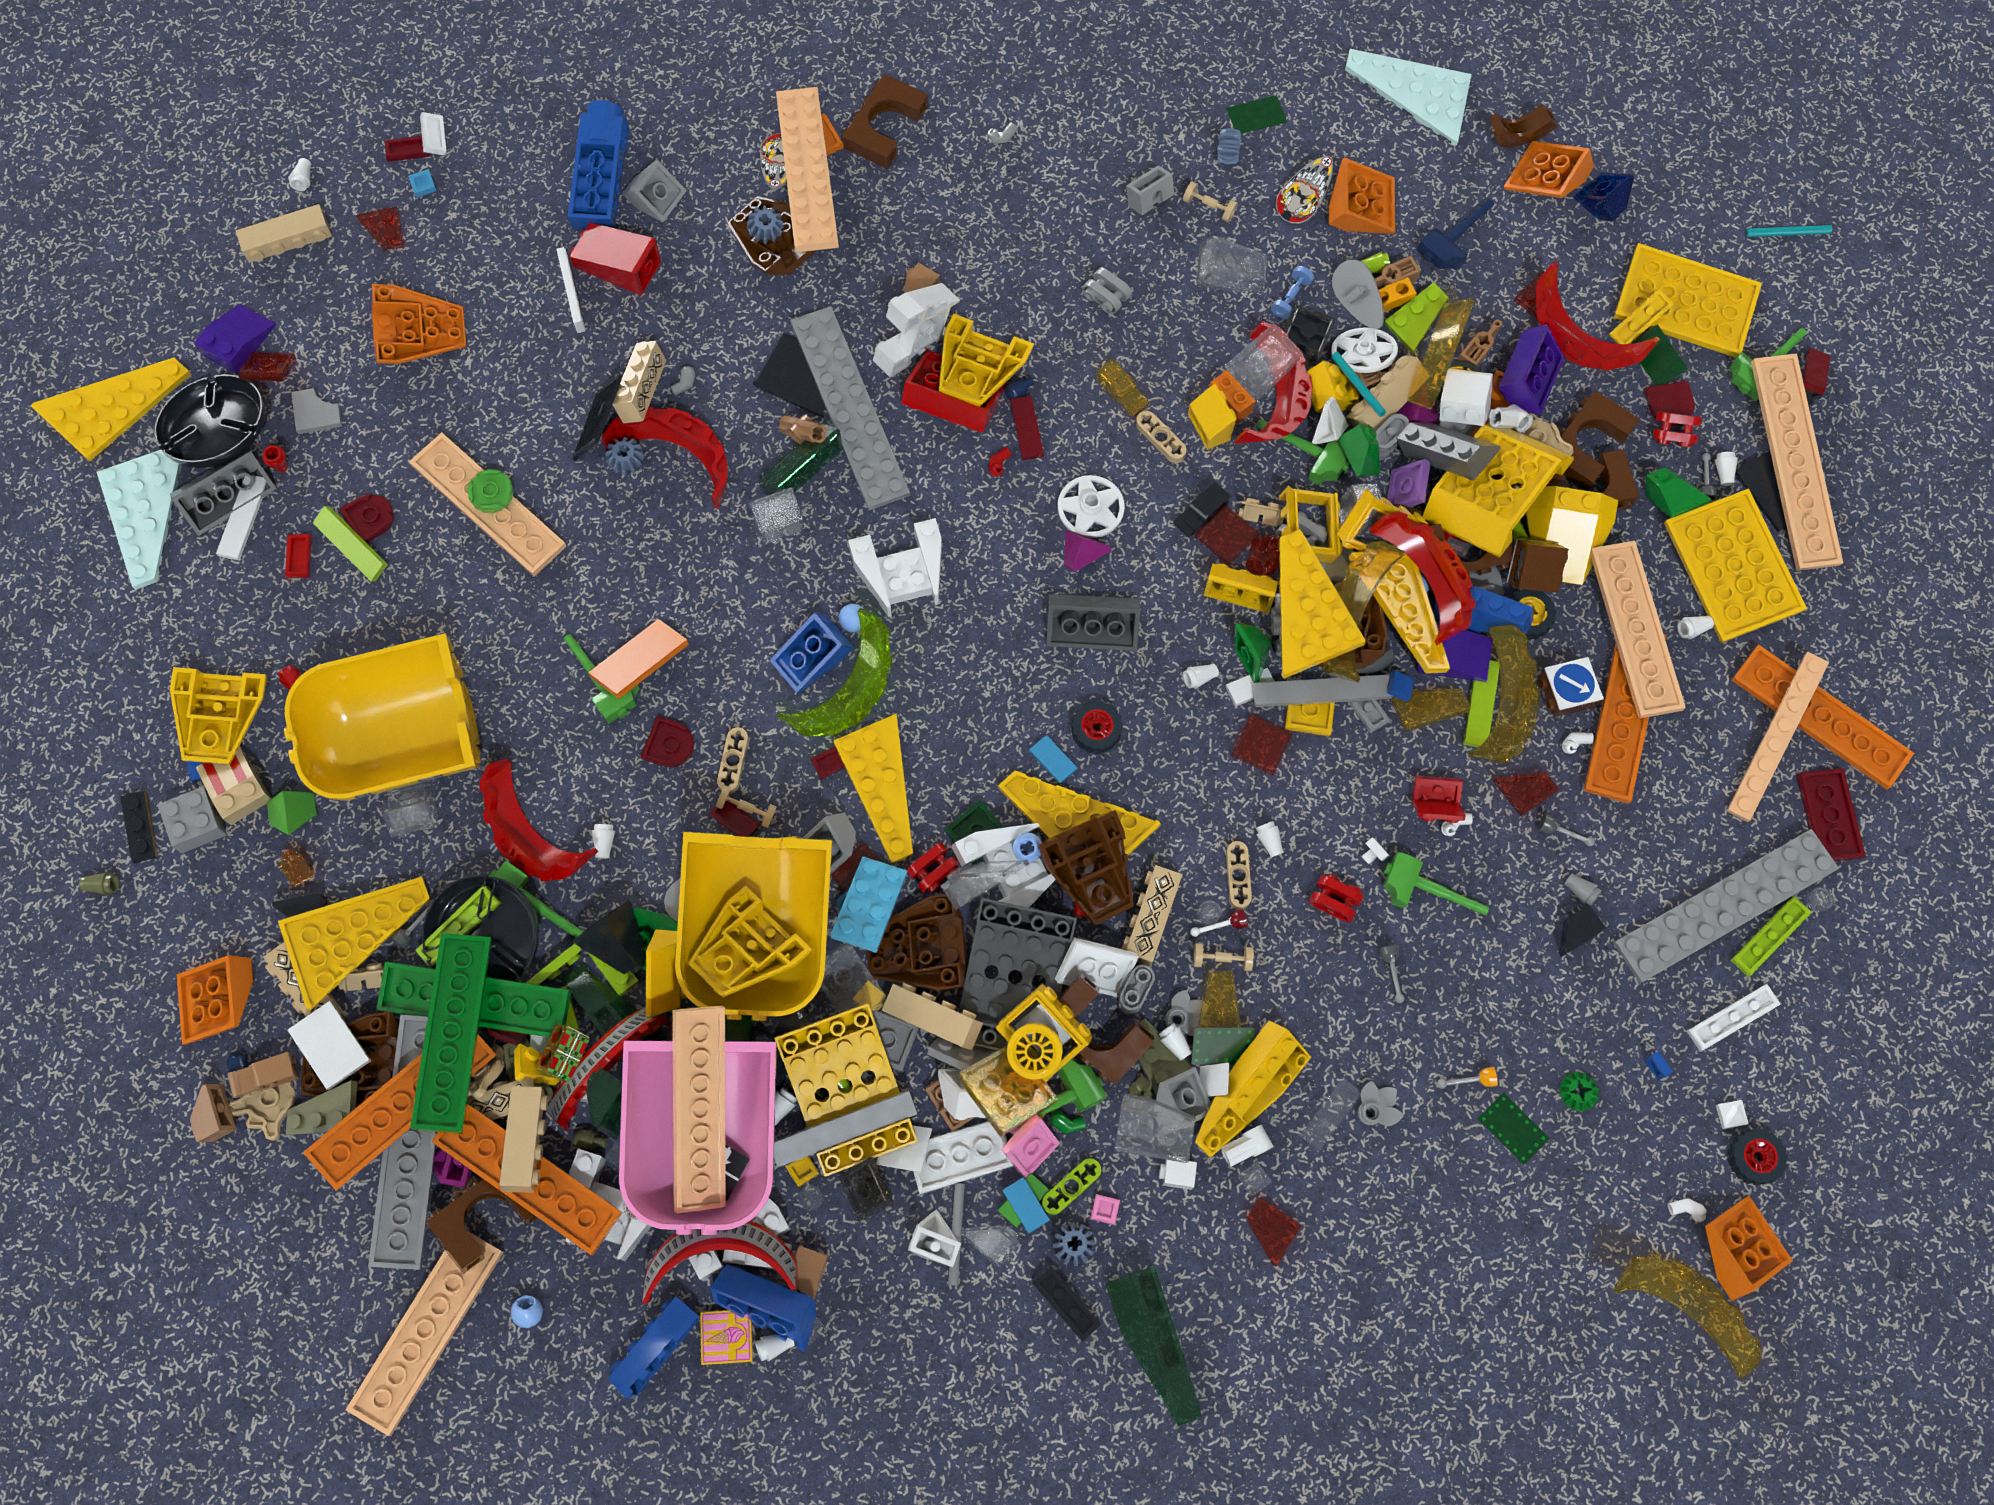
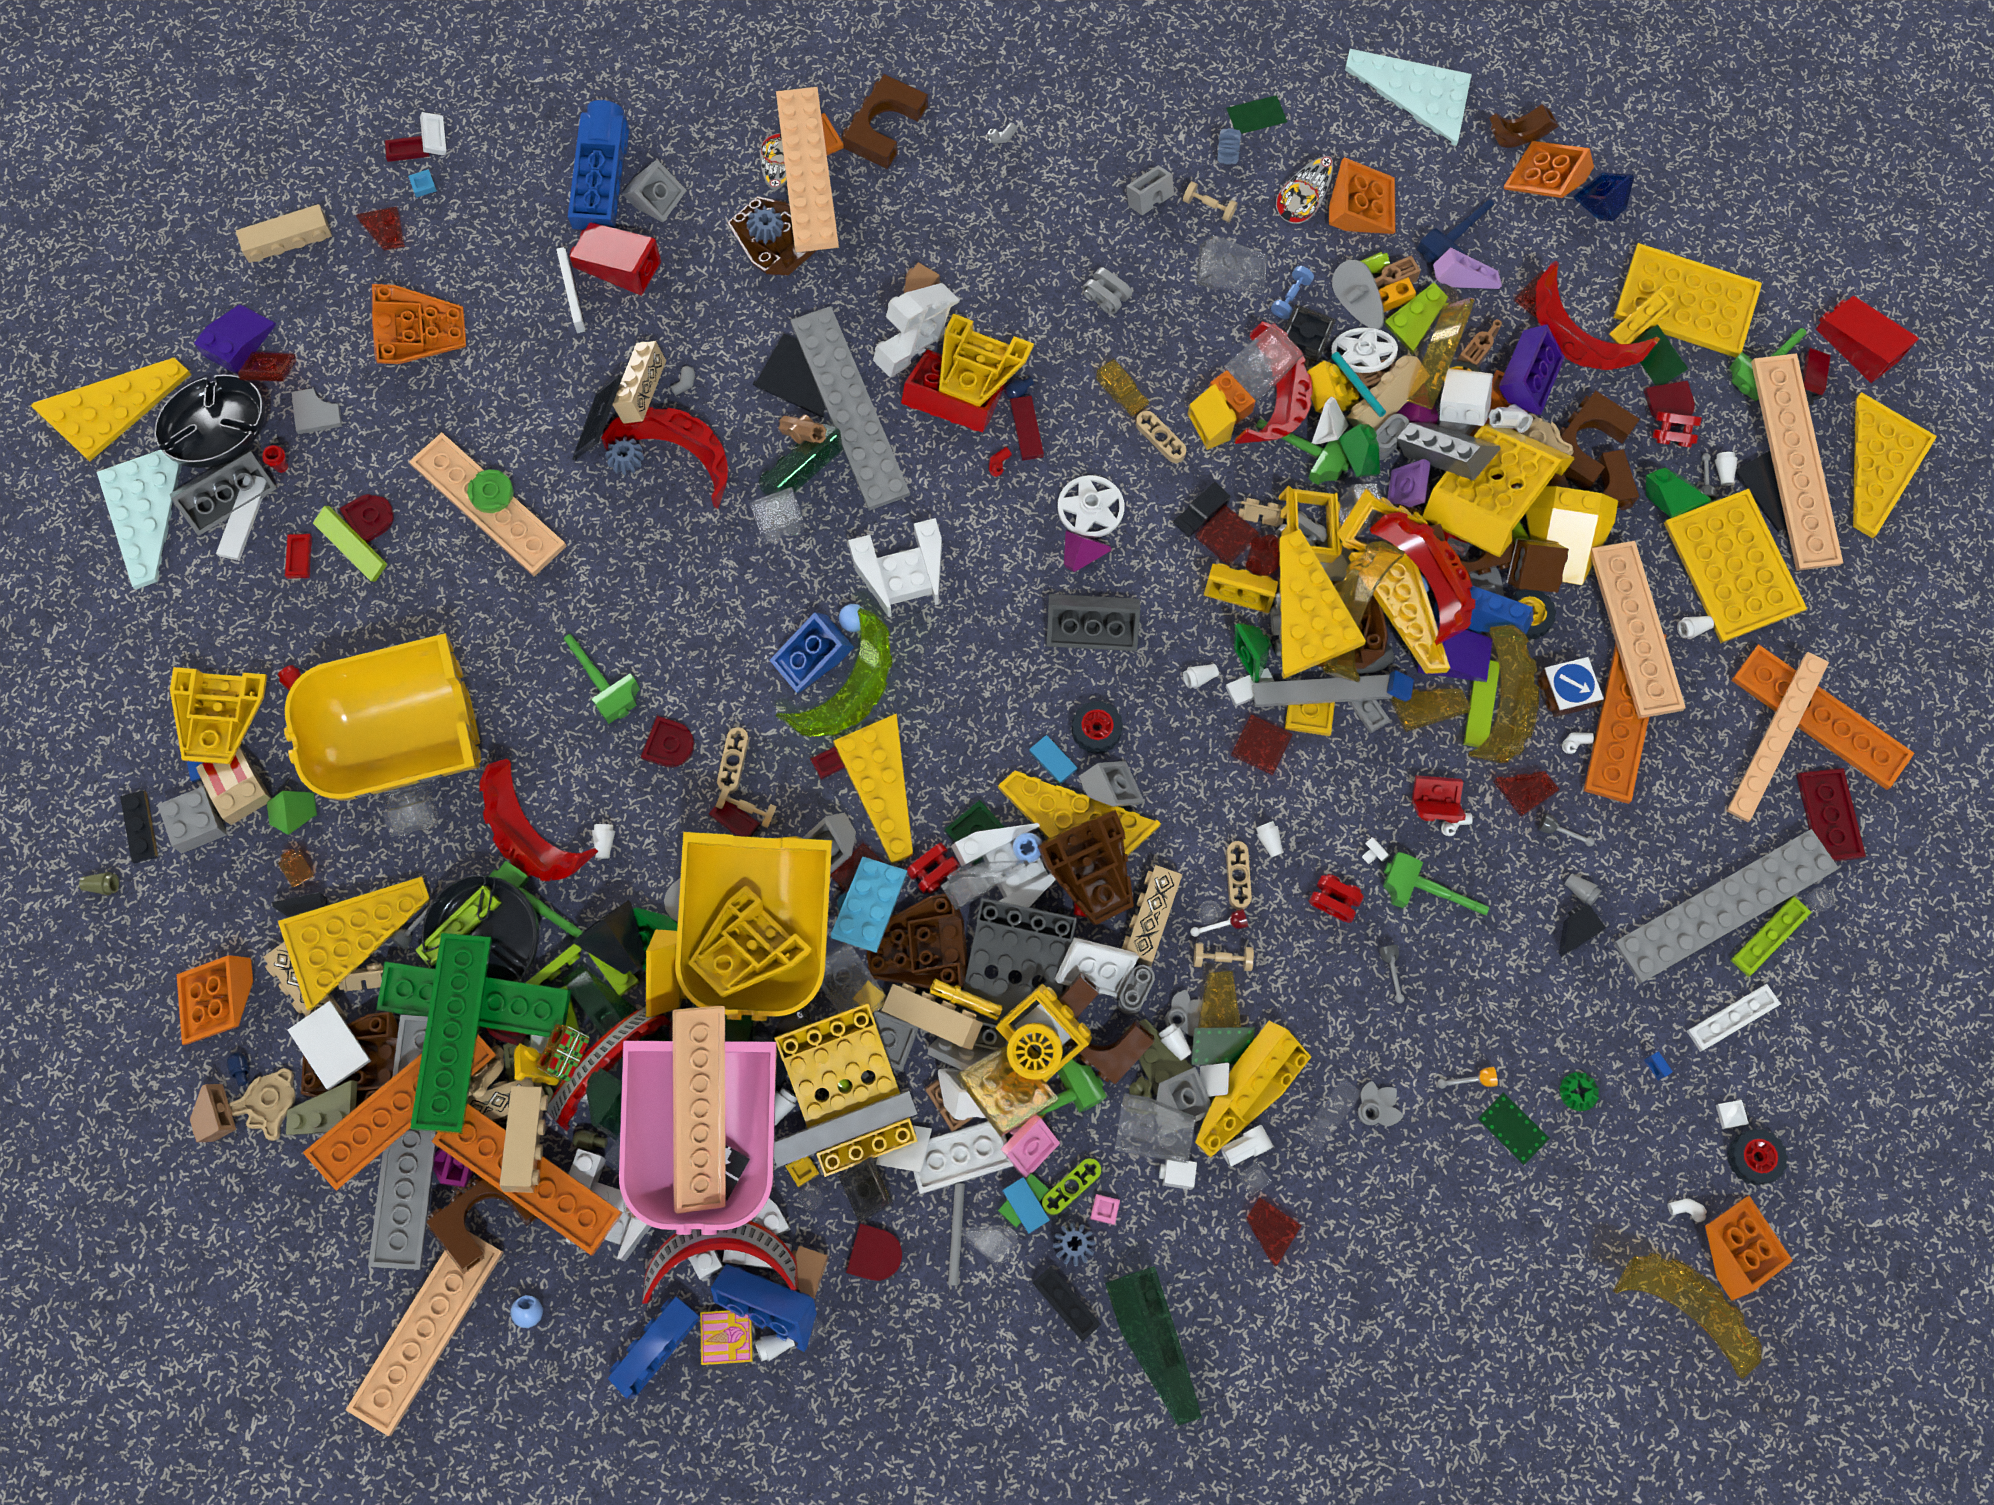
medium nougat piece [228,1052,300,1098] -> none
white cone [288,158,311,191] -> none
tile [588,619,689,699] -> none
white slope [908,1210,961,1267] -> none
green arm [1050,1110,1086,1134] -> none
teal piece [1746,225,1832,237] -> none
none -> dark red tile [846,1224,902,1281]
none -> yellow pin [929,979,1002,1020]
none -> light grey slope [1079,761,1144,807]
none -> lavender slope [1433,248,1502,289]
none -> red slope [1816,296,1919,383]
none -> yellow wing [1853,392,1937,538]

